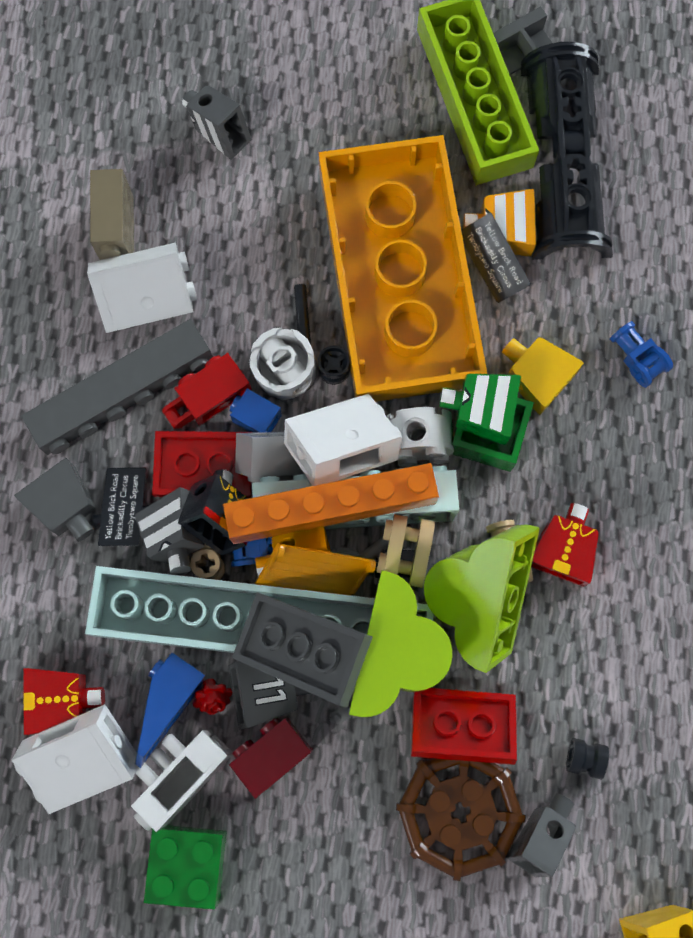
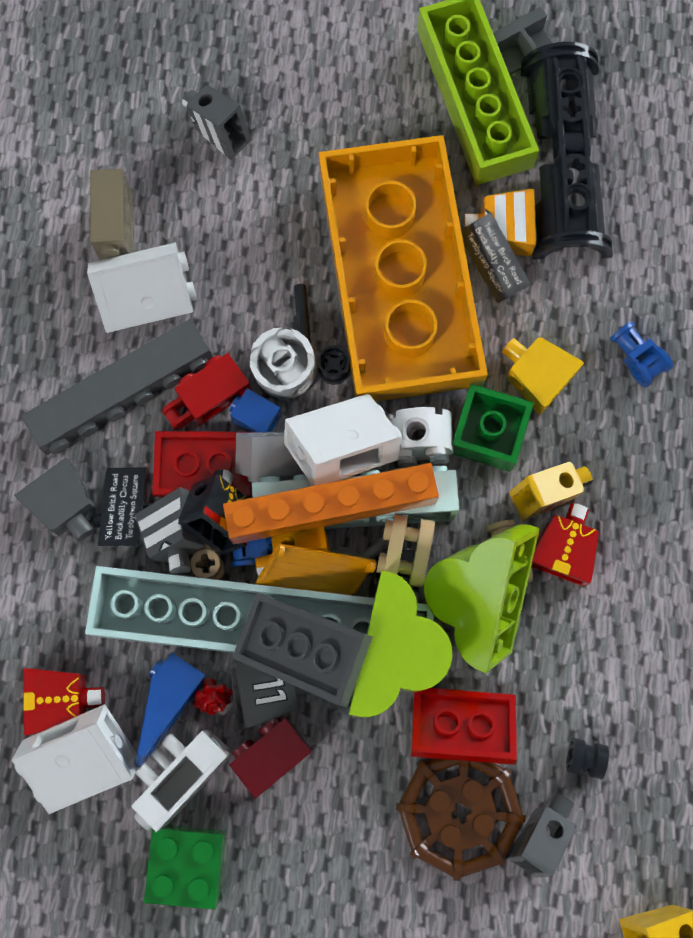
green torso [439,374,521,445] -> none
none -> yellow torso [509,462,593,521]

